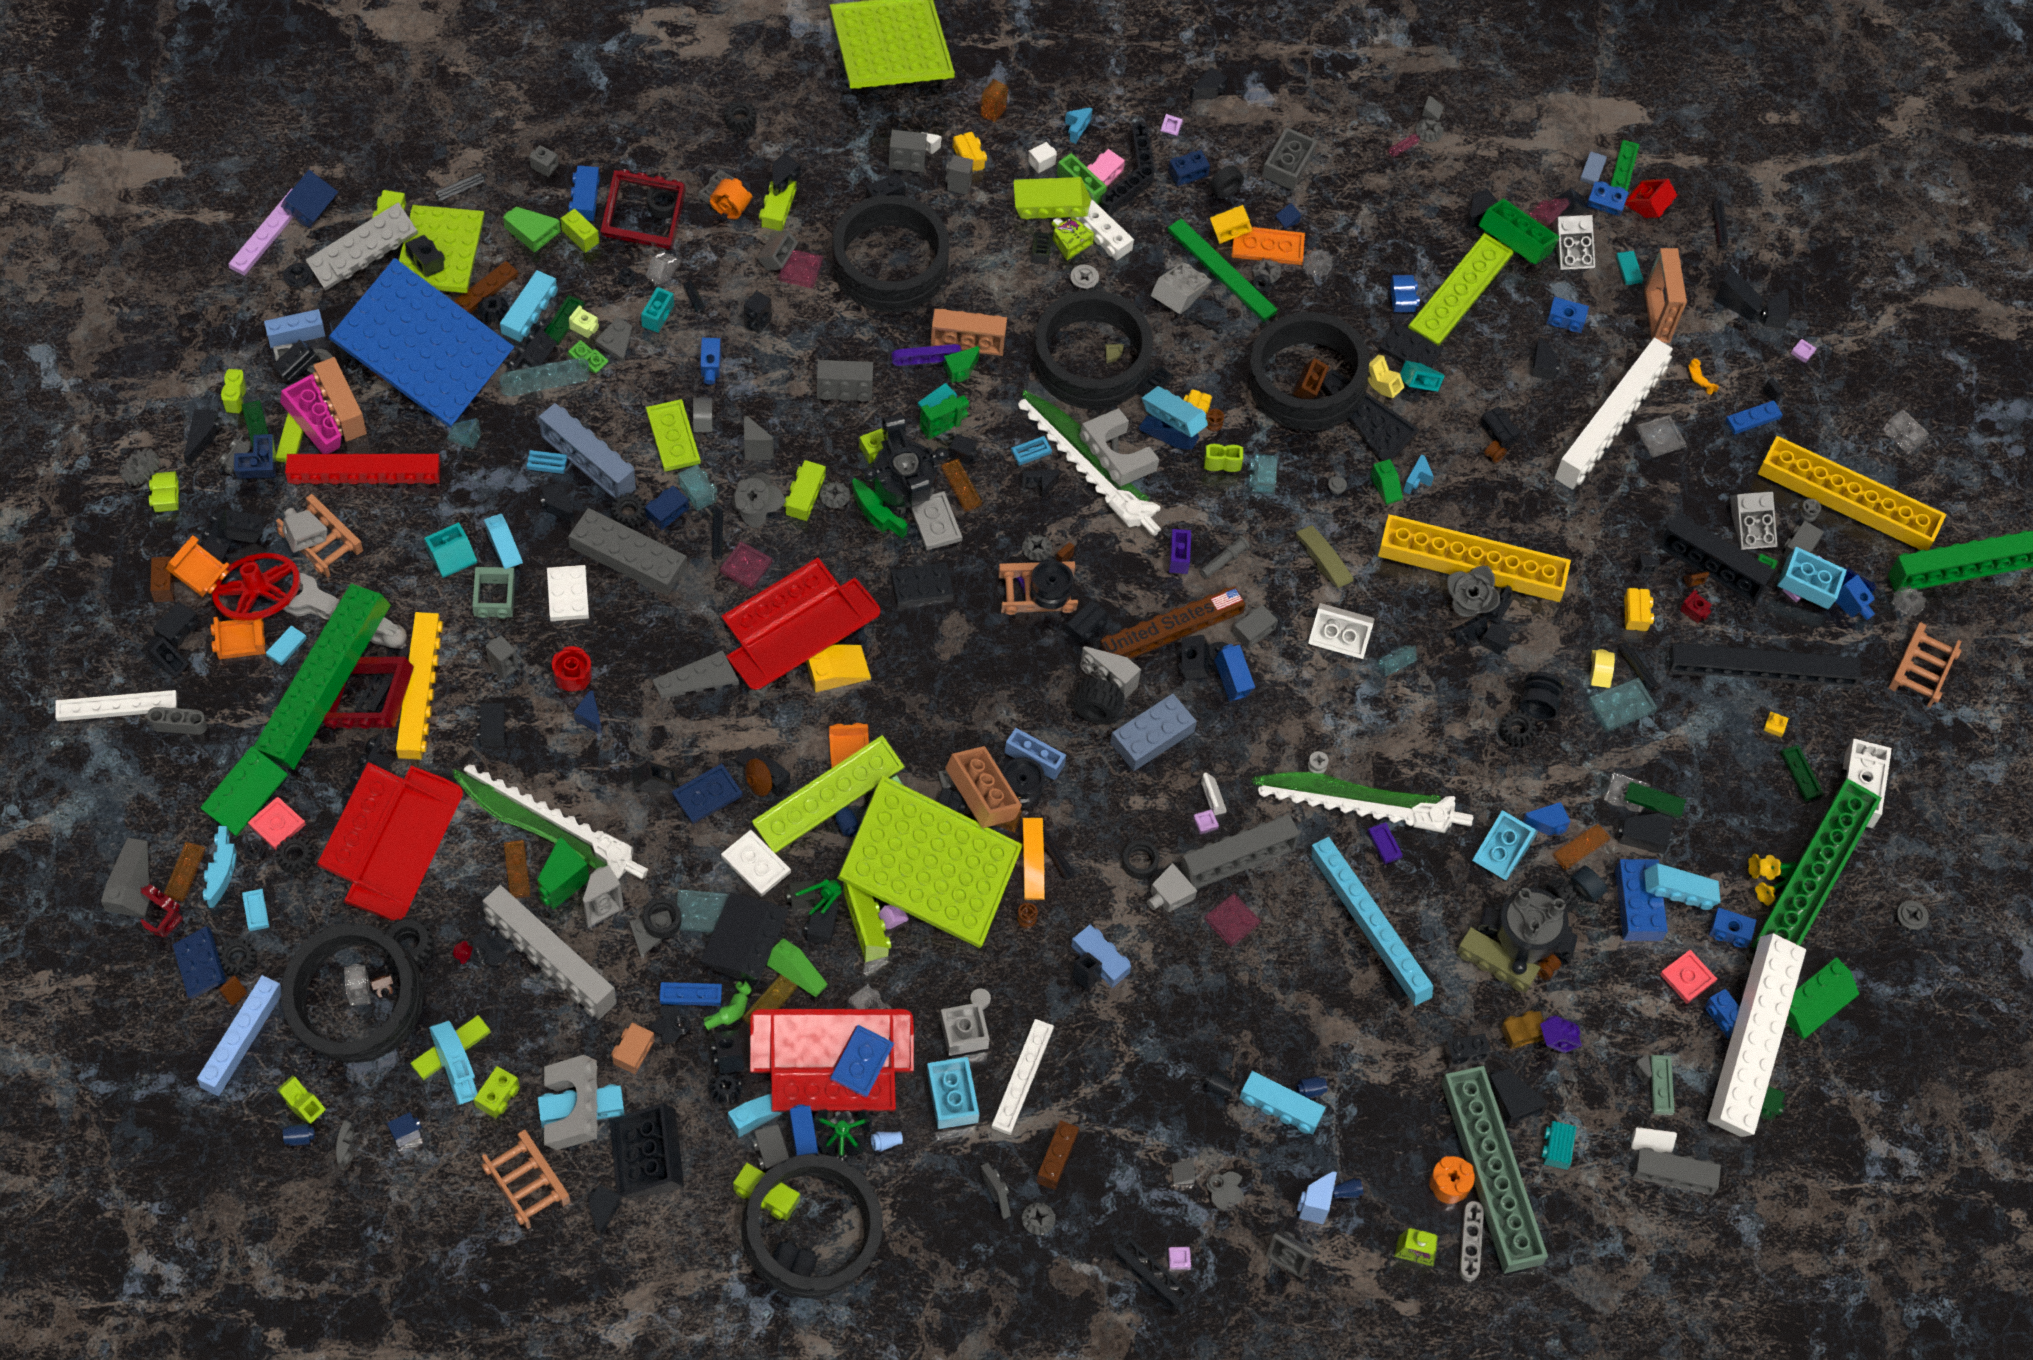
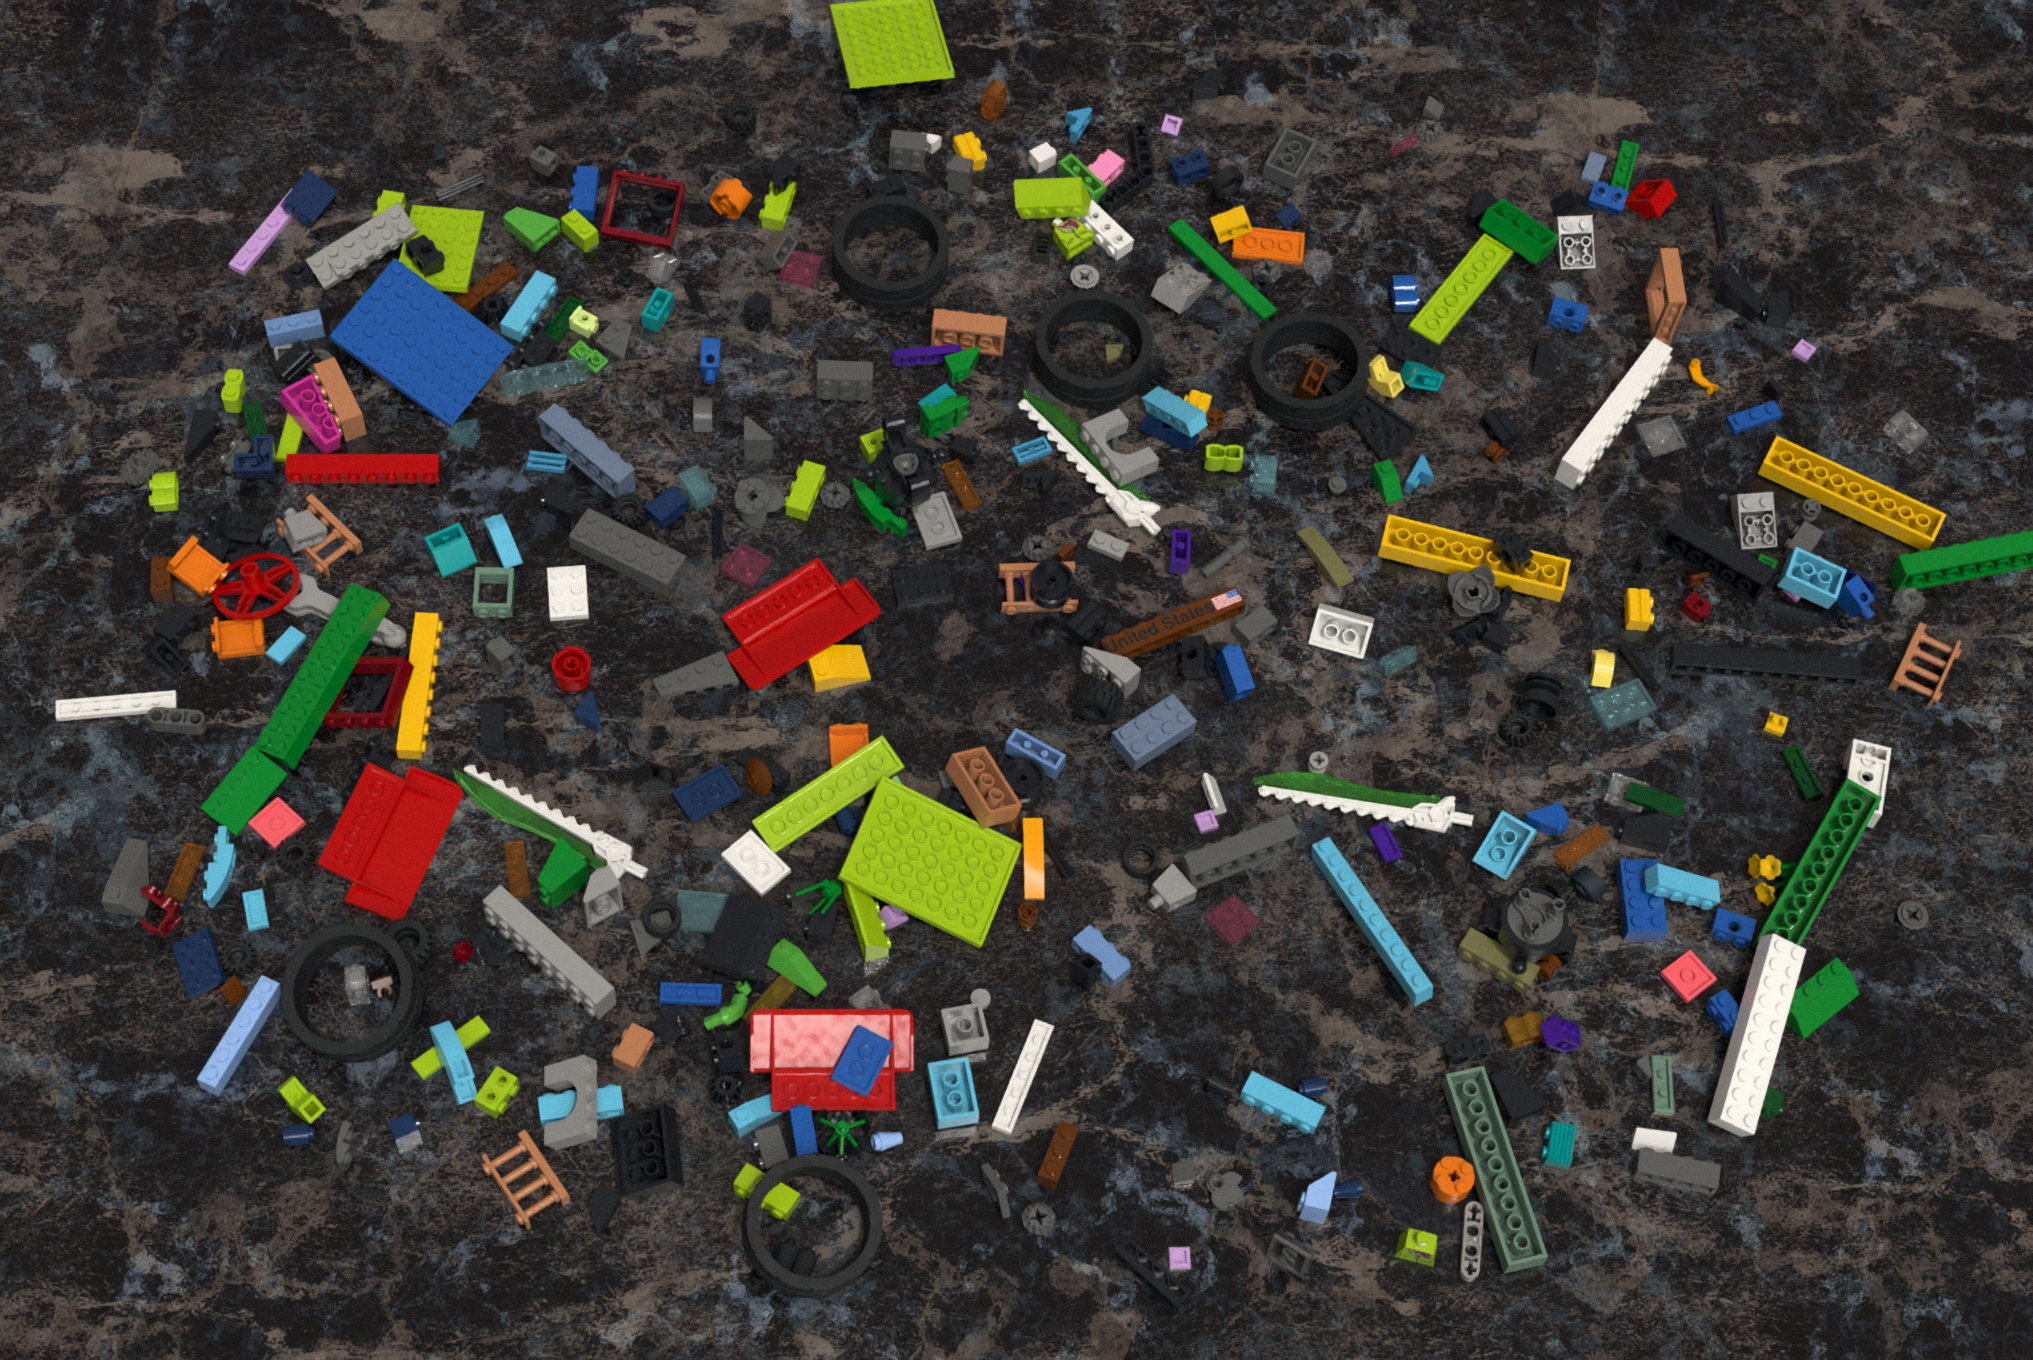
lime plate [646,399,701,472] -> none
clear pink plate [1528,198,1570,226] -> none
teal tile [1616,251,1643,285] -> none
none -> light grey plate [1087,529,1129,562]
none -> black brick [1490,529,1534,576]

